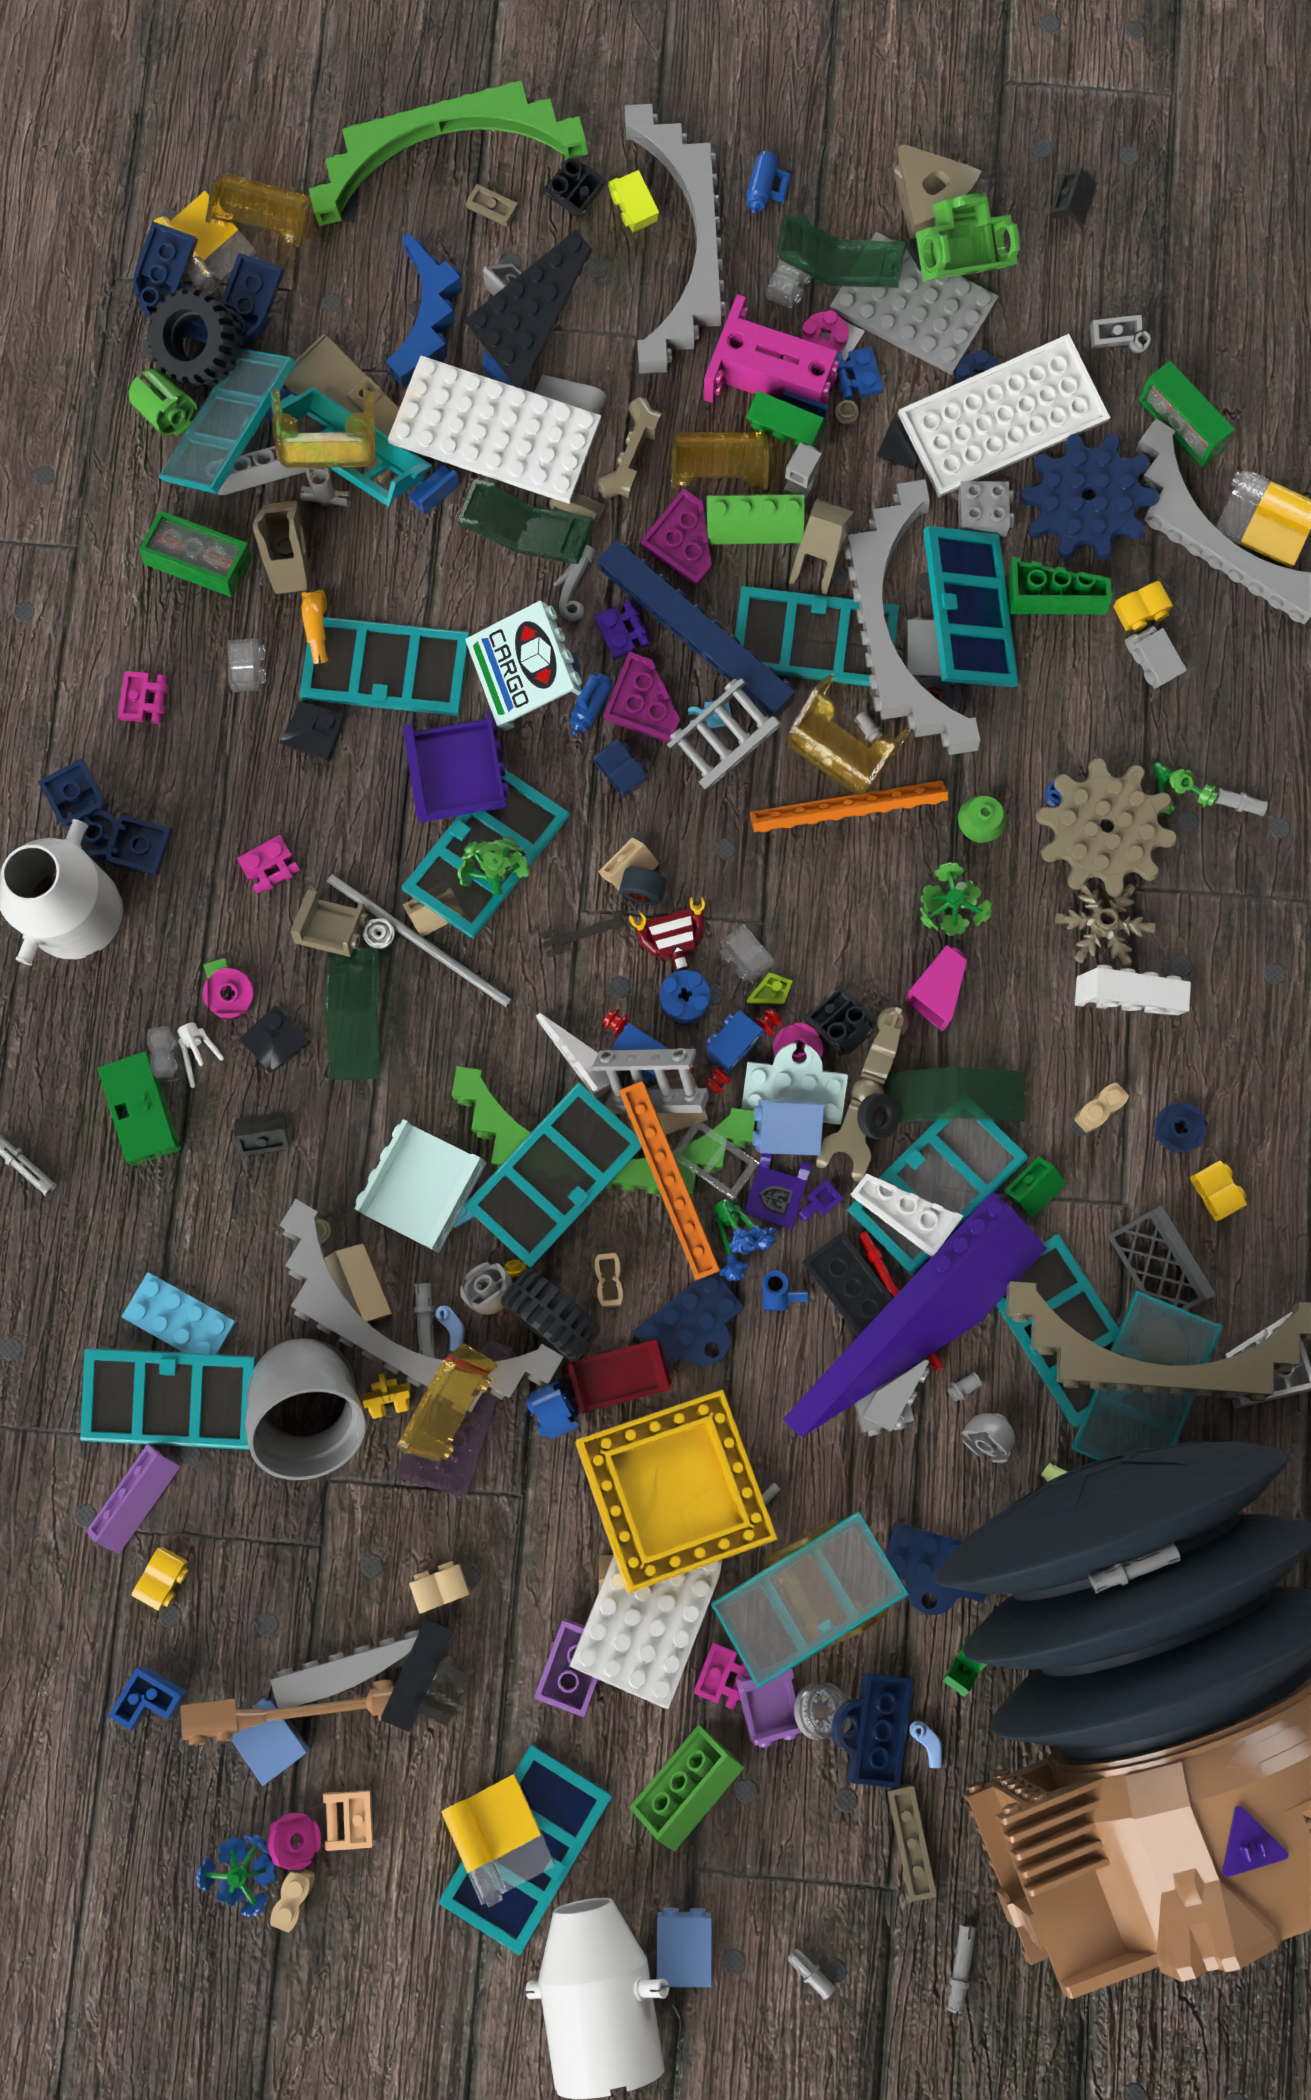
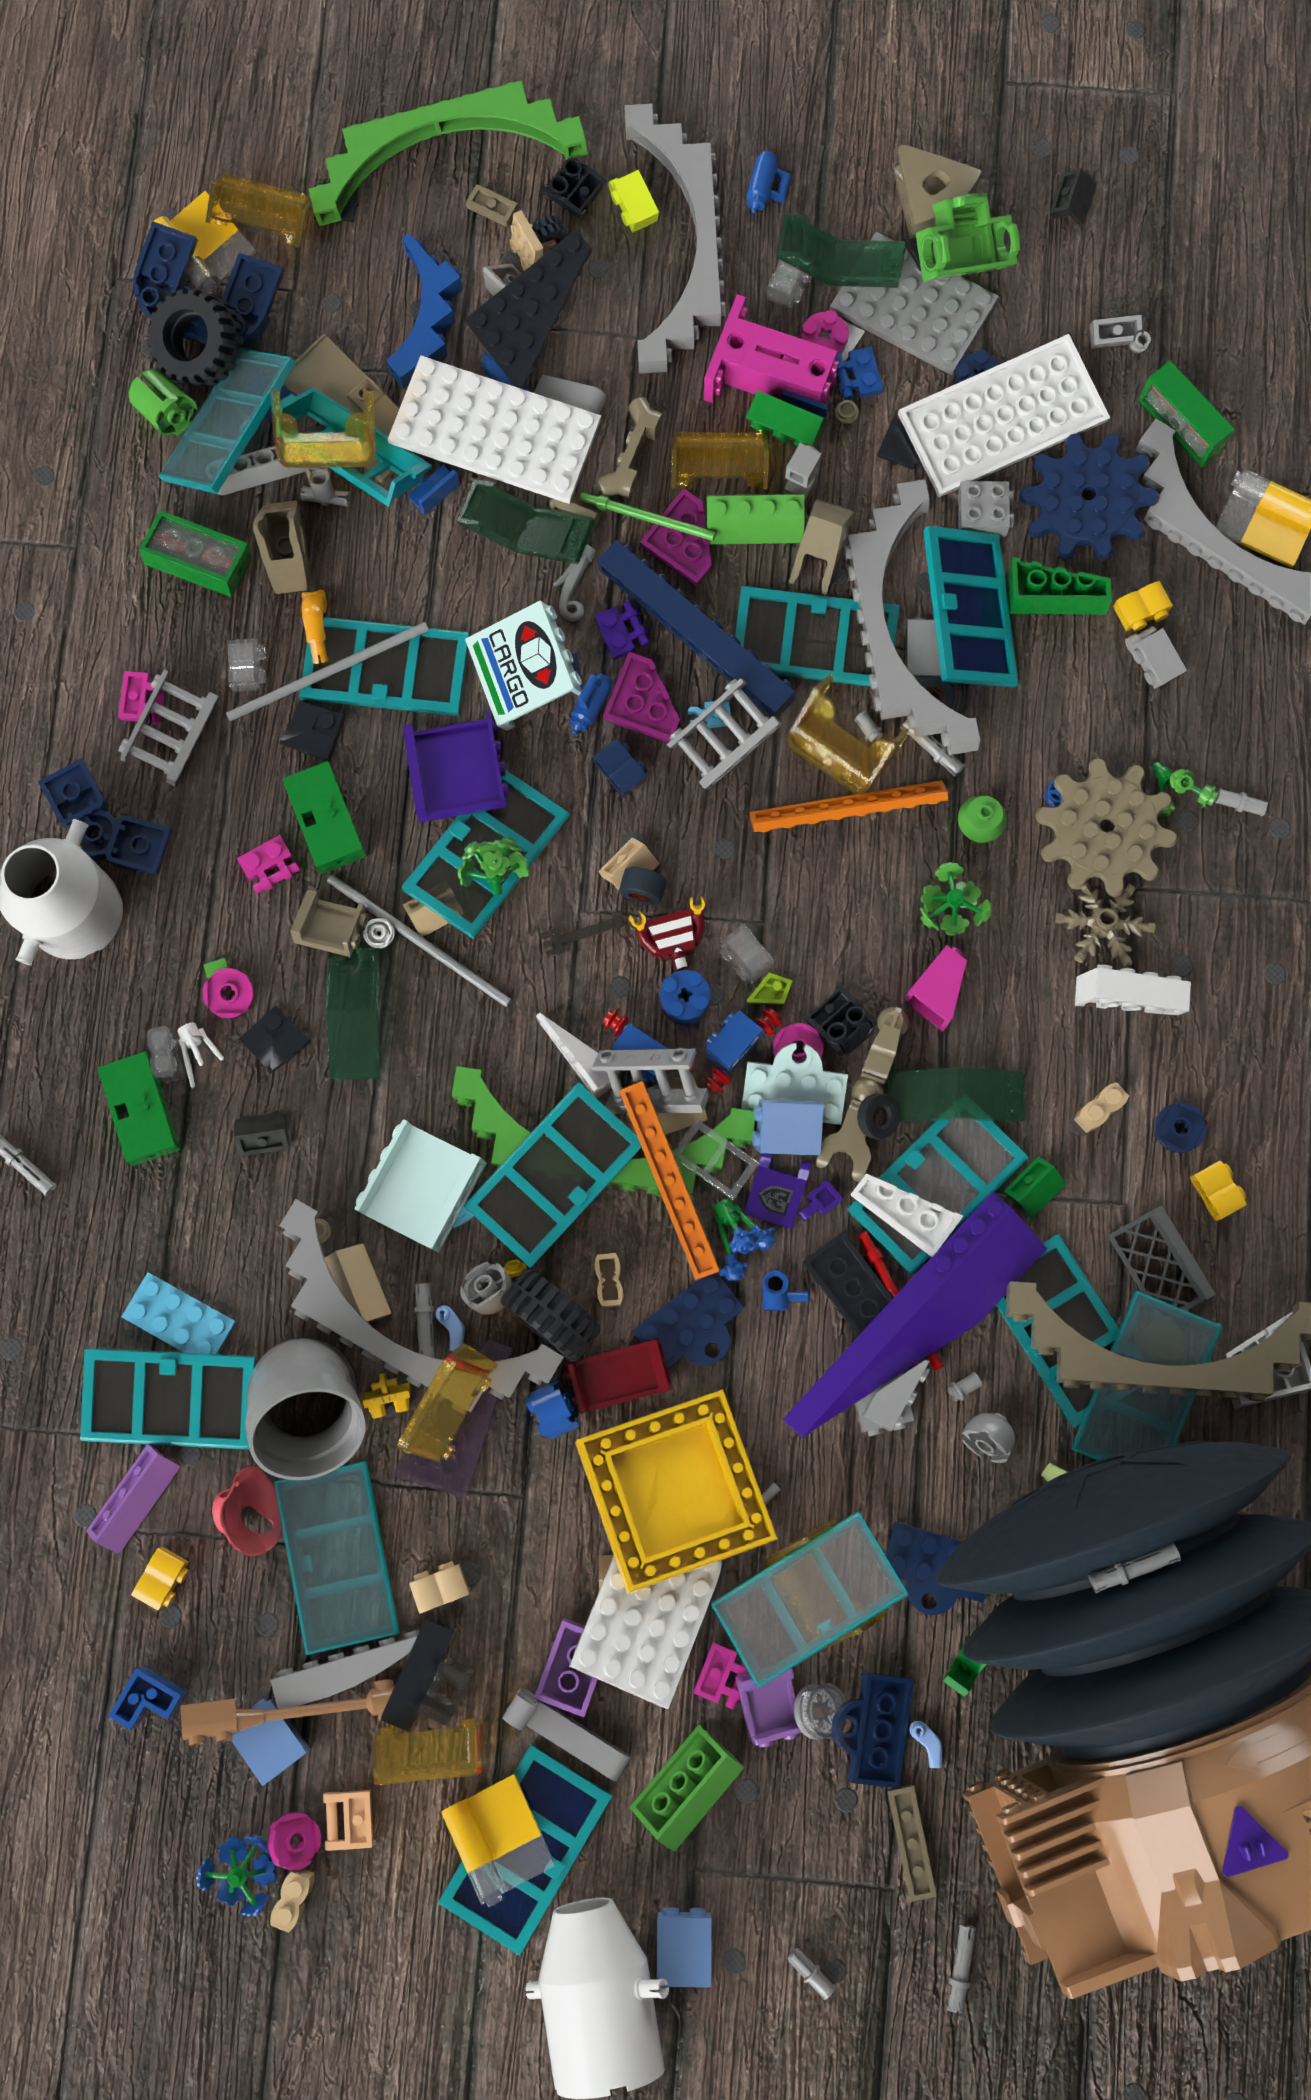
none -> light grey fence [118,669,218,786]
none -> coral piece [212,1466,283,1556]
none -> light grey piece [226,622,429,721]
none -> clear light blue door [274,1461,400,1655]
none -> green brick [282,761,367,875]
none -> clear yellow windscreen [373,1718,488,1785]
none -> light grey beam [502,1687,631,1781]
none -> tan plate [510,210,568,271]
none -> bright green bar [579,492,716,541]
none -> light grey pin [901,720,965,777]

